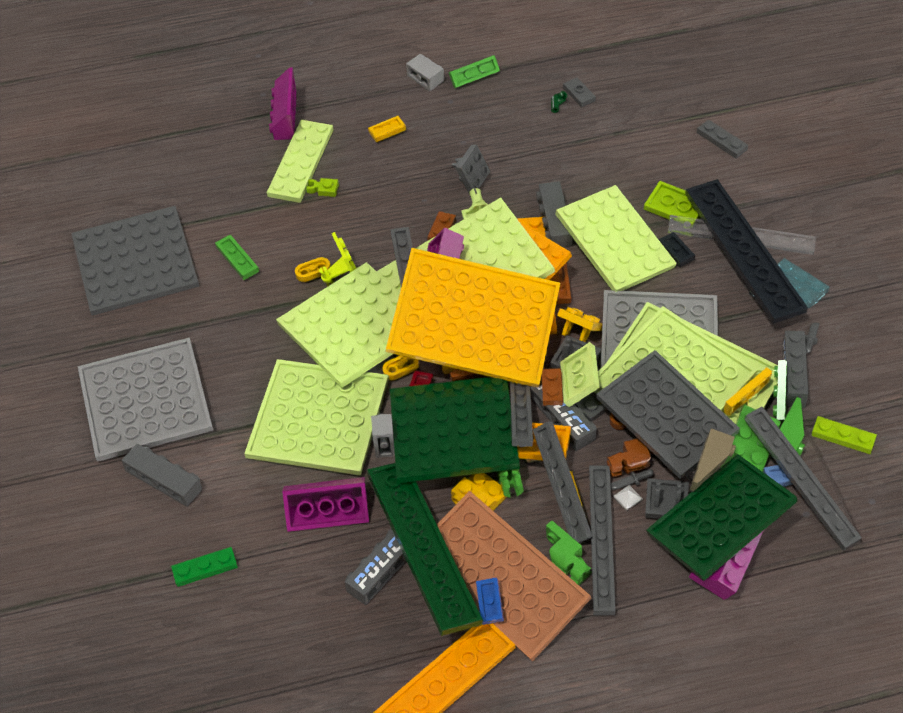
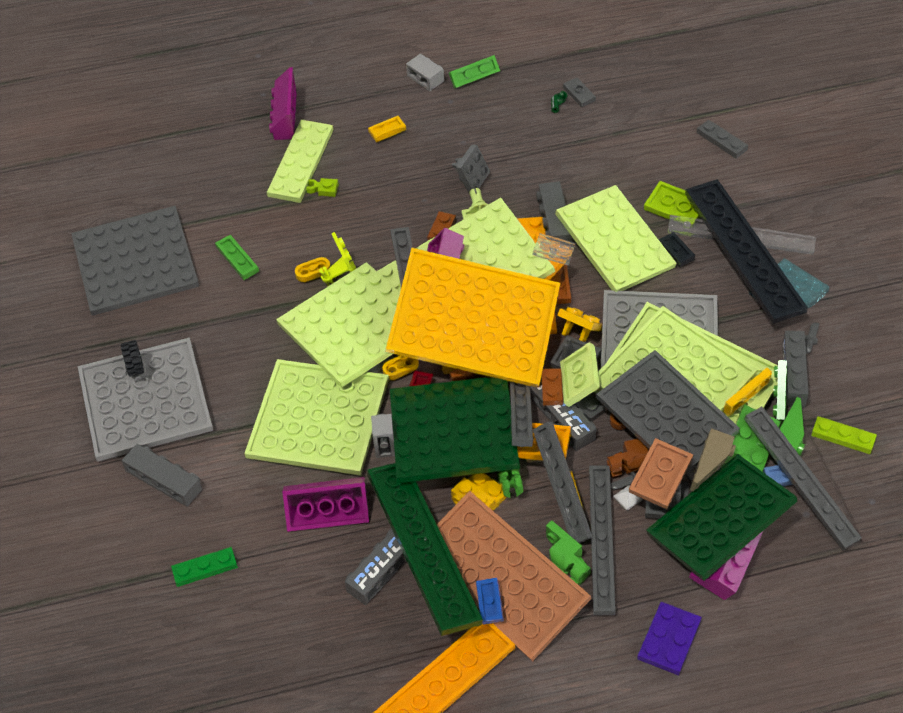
none -> black tyre [120,340,145,377]
none -> clear plate [532,233,576,266]
none -> nougat plate [629,438,693,509]
none -> dark purple plate [637,602,702,676]

